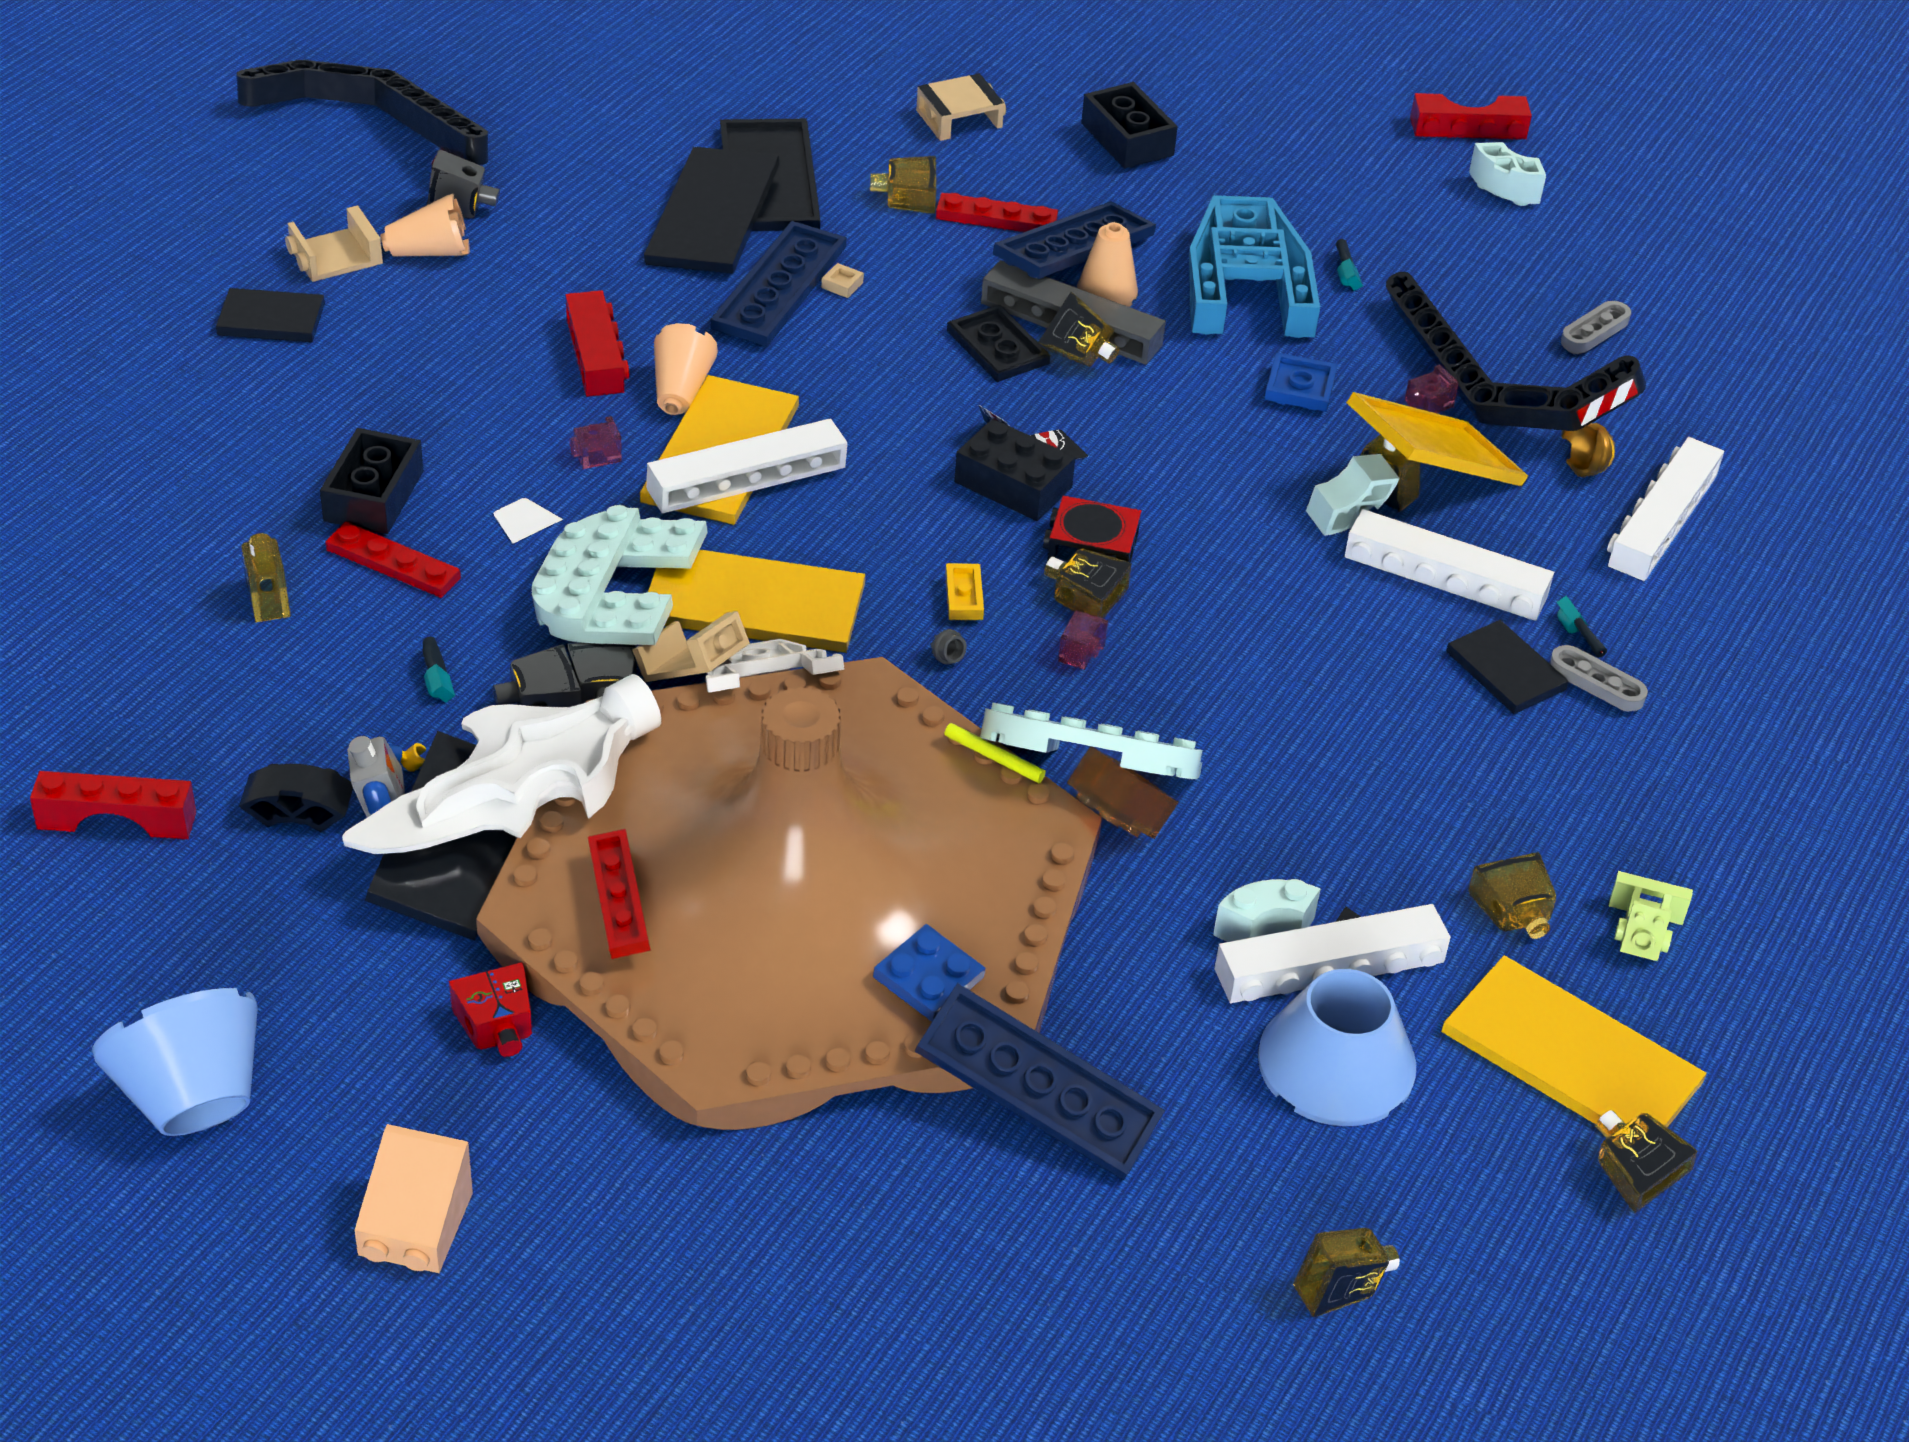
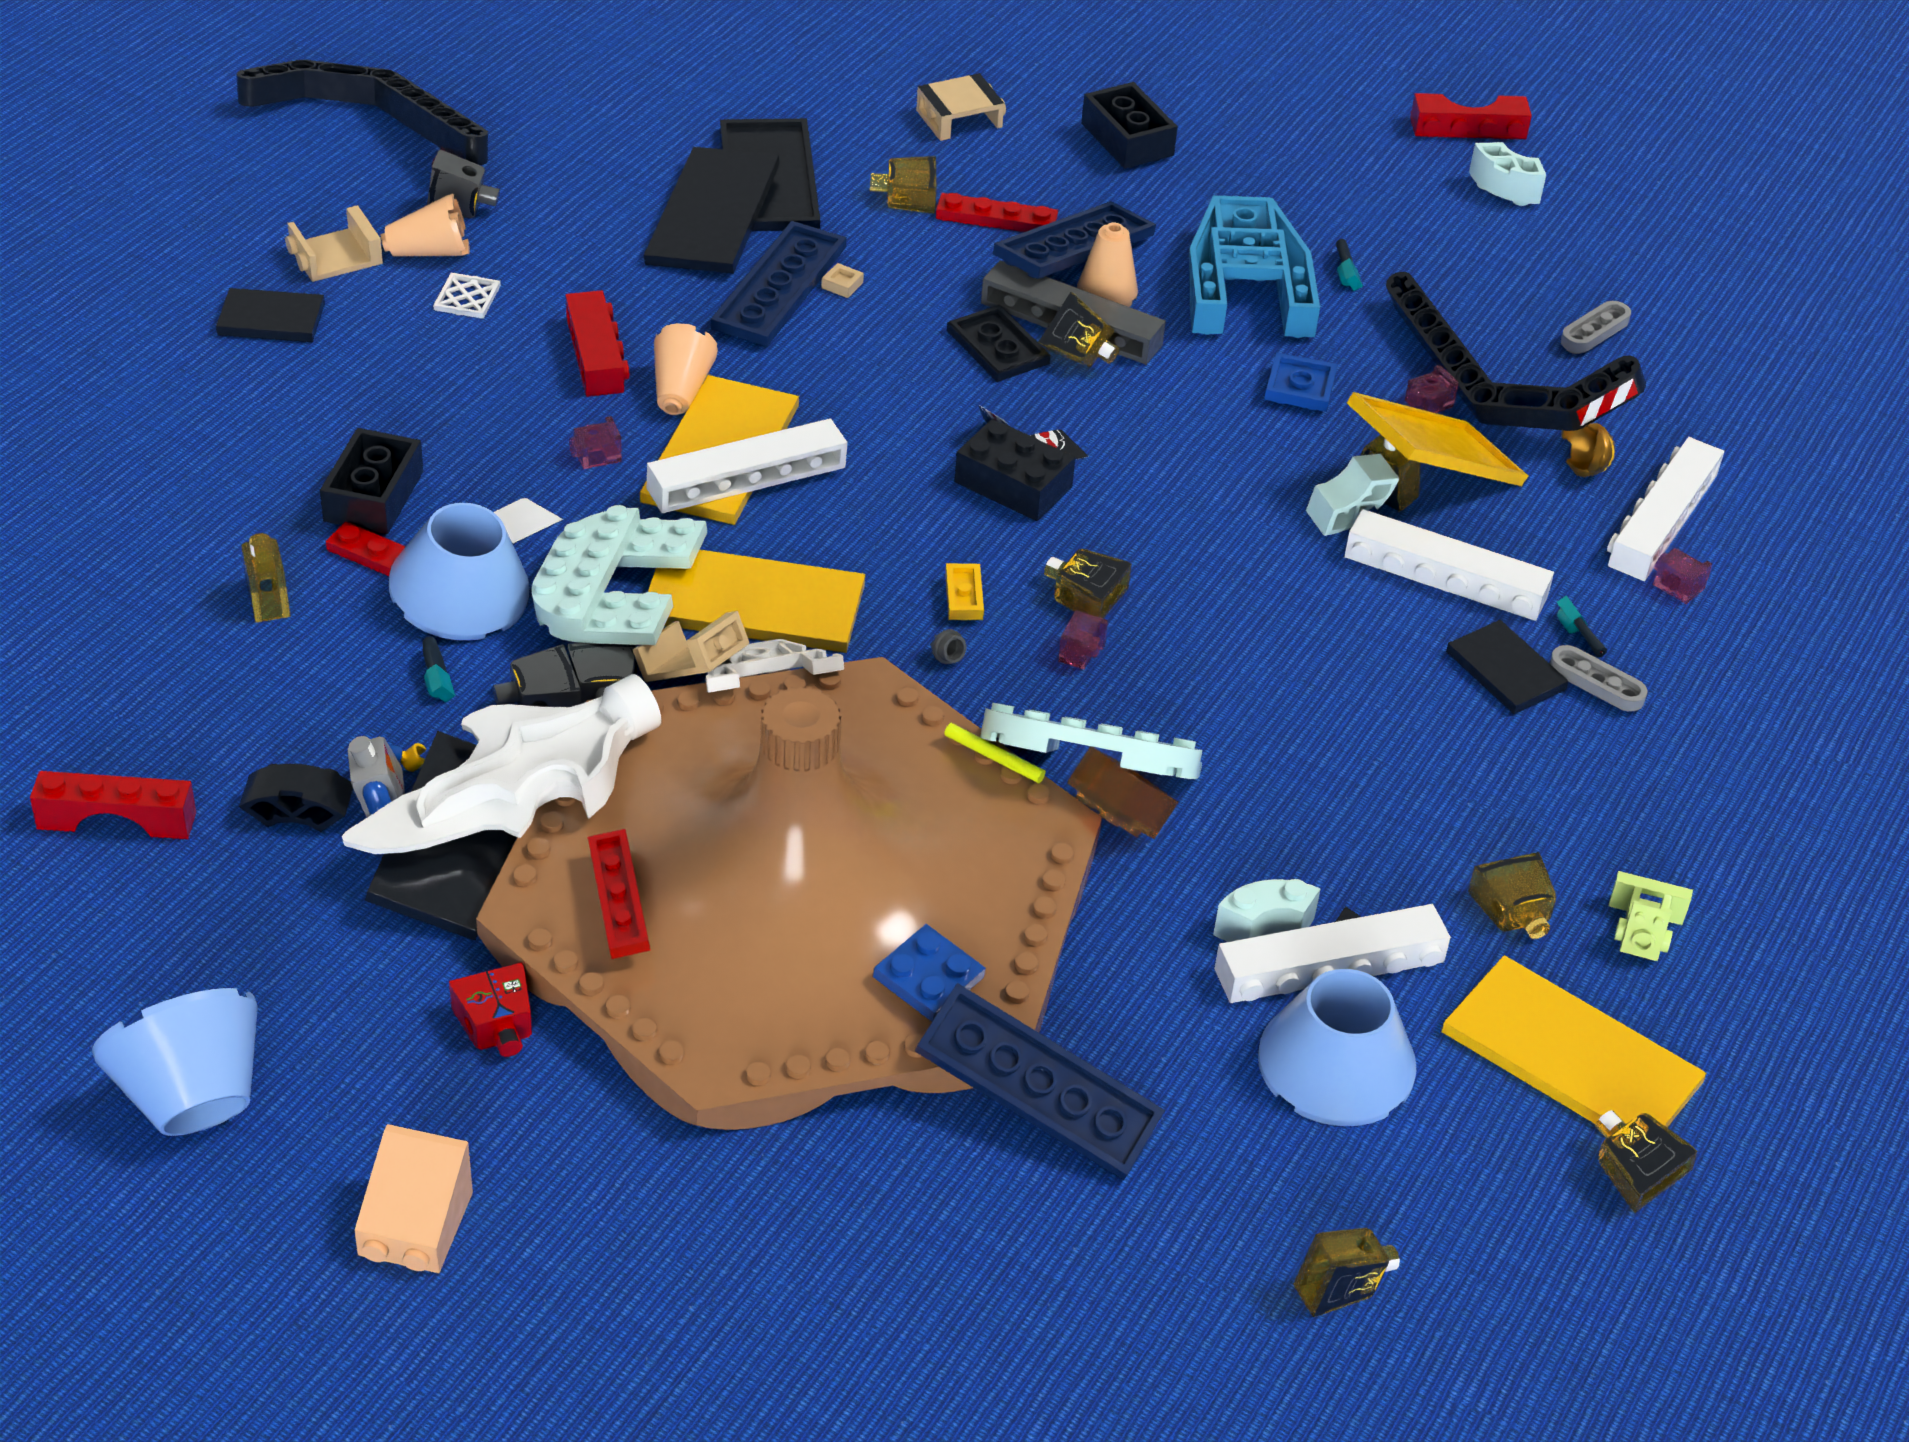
panel [1043,496,1142,578] -> none
none -> light blue cone [388,503,530,640]
none -> white window [433,273,501,319]
none -> clear pink brick [1653,548,1712,604]

